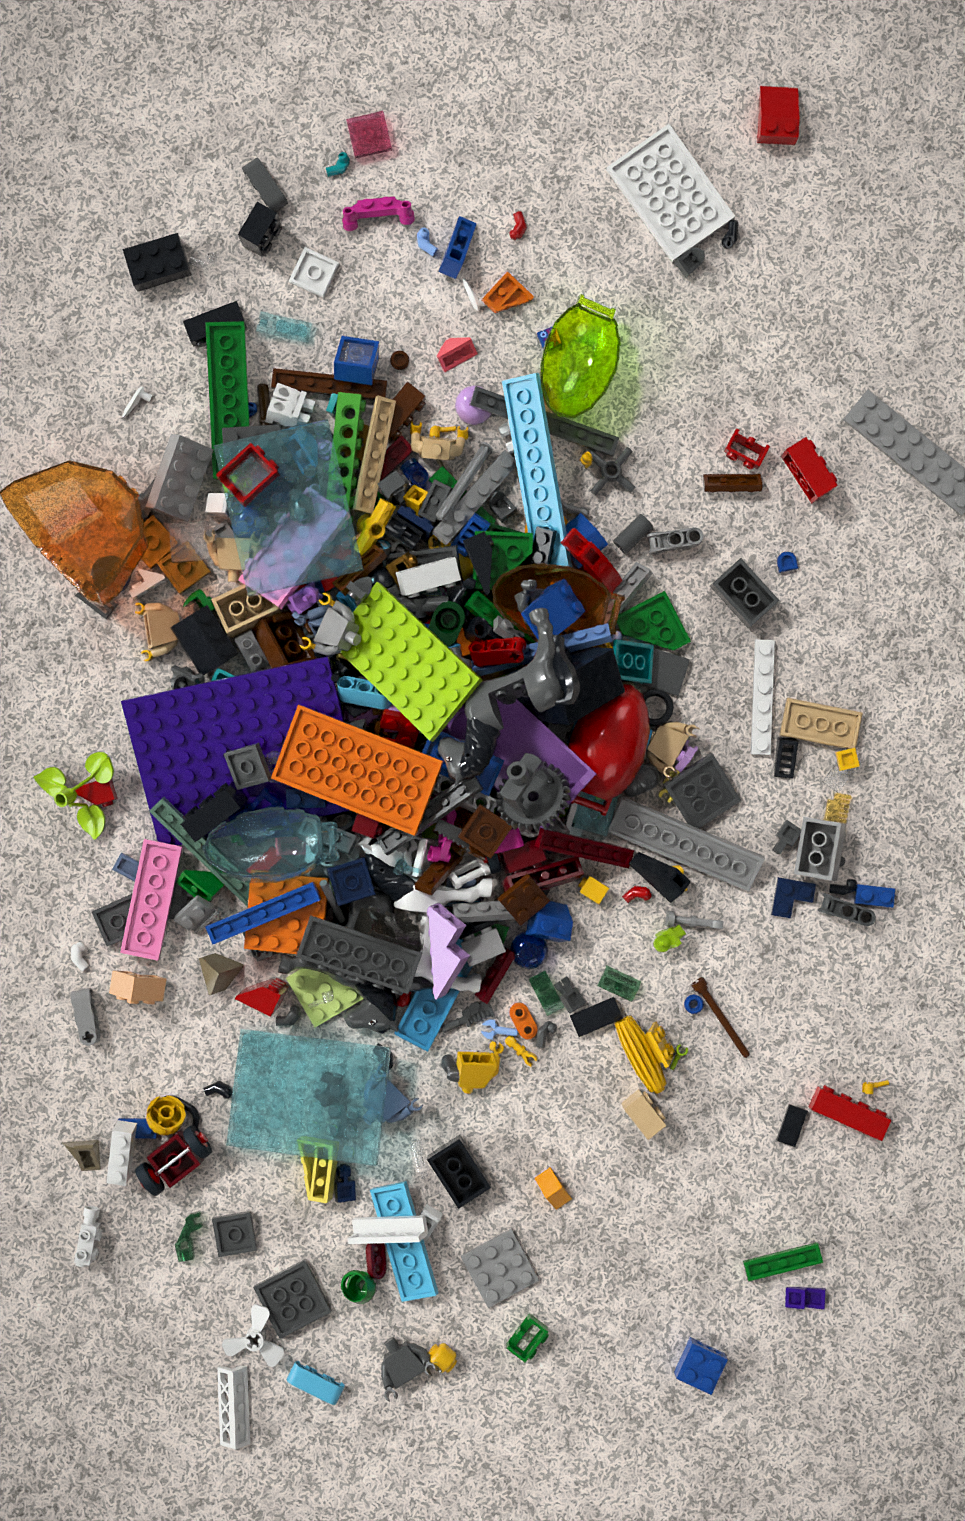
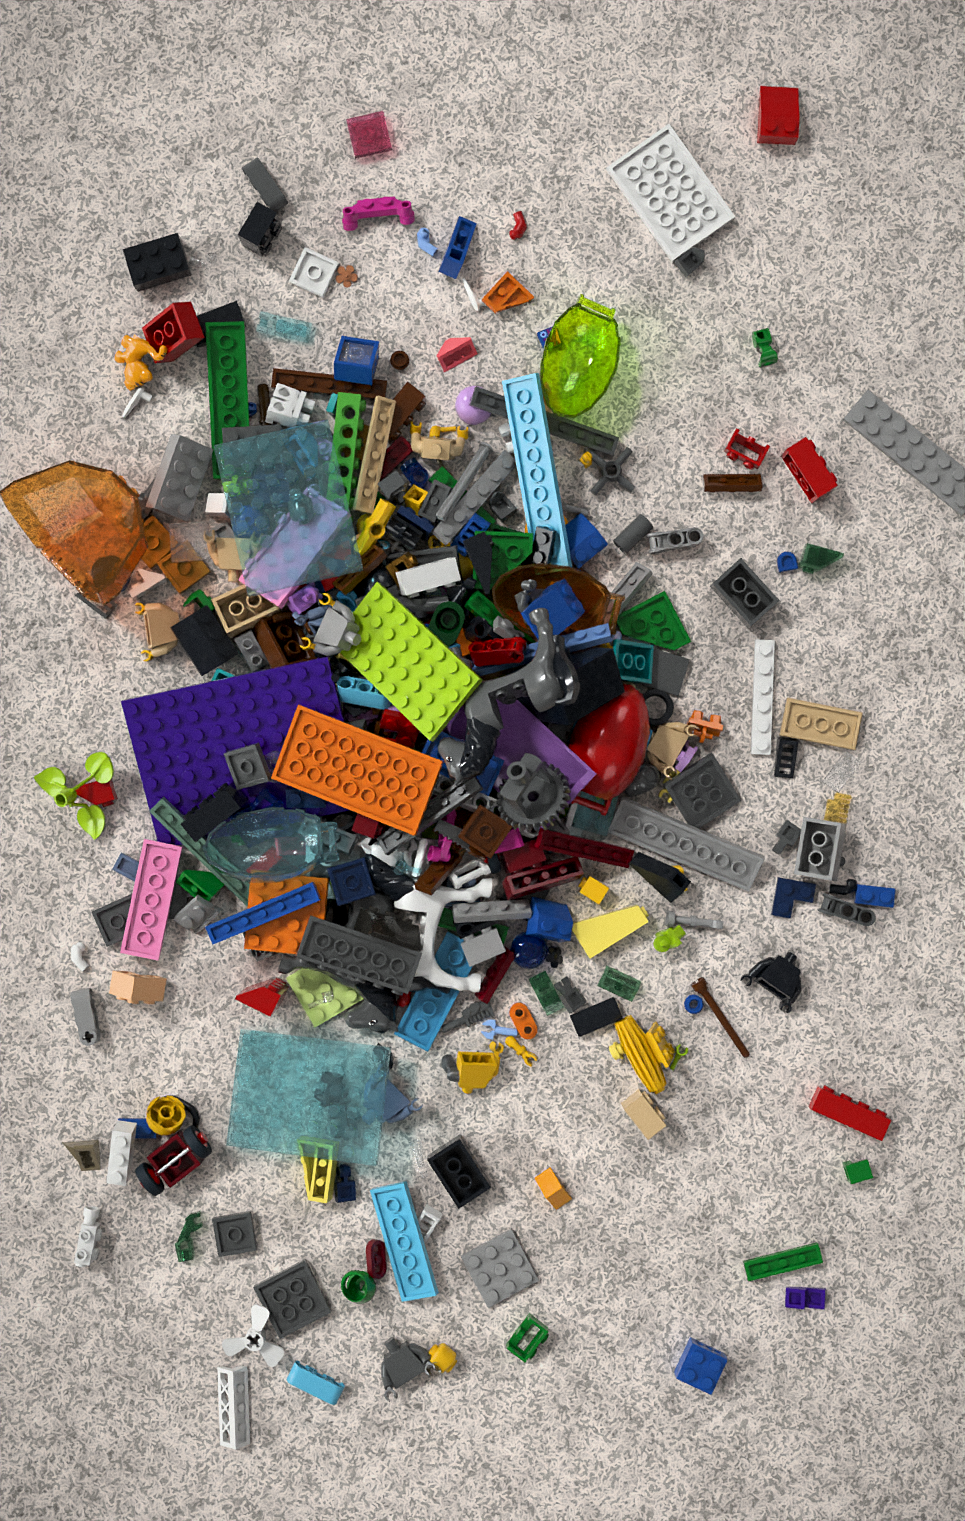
dark grey hips [170,665,205,689] -> none
dark tan slope [199,953,244,995] -> none
black arm [203,1081,233,1099] -> none
window [216,443,280,507] -> none
dark grey arm [276,1005,301,1026] -> none
light grey bar [319,880,346,923] -> none
teal arm [326,152,350,177] -> none
dark grey plate [346,577,372,602] -> none
white fence [347,1215,428,1244] -> none
slope [427,903,470,1000] -> none
reddish brown plate [497,873,550,926] -> none
dark grey arm [536,1021,557,1048] -> none
red slope [560,528,623,595] -> none
red arm [622,886,652,903] -> none
black arm [721,220,738,249] -> none
black plate [776,1104,808,1147] -> none
yellow plate [835,748,860,771] -> none
yellow hand [862,1080,889,1094] -> none
none -> light orange animal [114,335,167,391]
none -> red brick [142,301,205,364]
none -> nougat plant [336,265,358,287]
none -> black plant [545,946,563,968]
none -> light yellow slope [572,905,649,958]
none -> light yellow plate [609,1042,625,1060]
none -> orange hips [687,710,723,743]
none -> black torso [740,952,802,1013]
none -> green leg [752,328,778,367]
none -> clear green slope [798,543,844,574]
none -> green panel [842,1159,873,1185]

